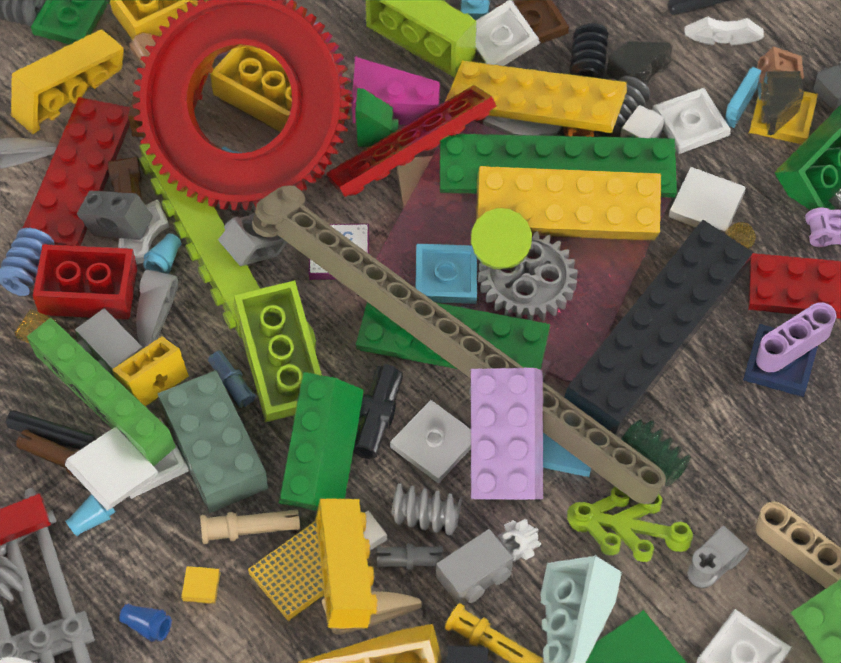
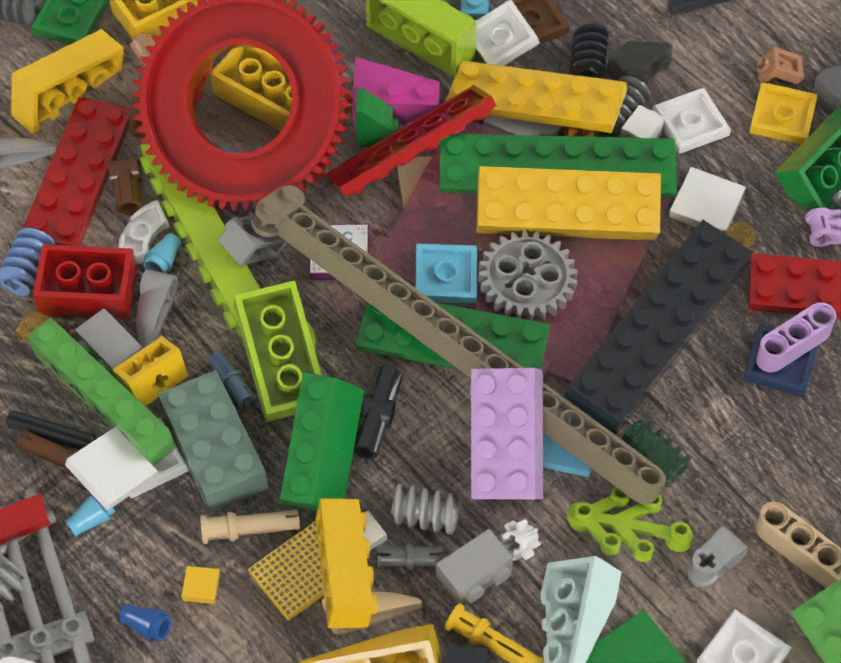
dark grey brick [77,191,153,240] -> none
white plate [390,400,471,484] -> none
lime tile [471,208,532,270] -> none
white tile [685,17,764,45] -> none
medium azure tile [725,67,761,128] -> none
clear smoke slope [758,71,804,135] -> none

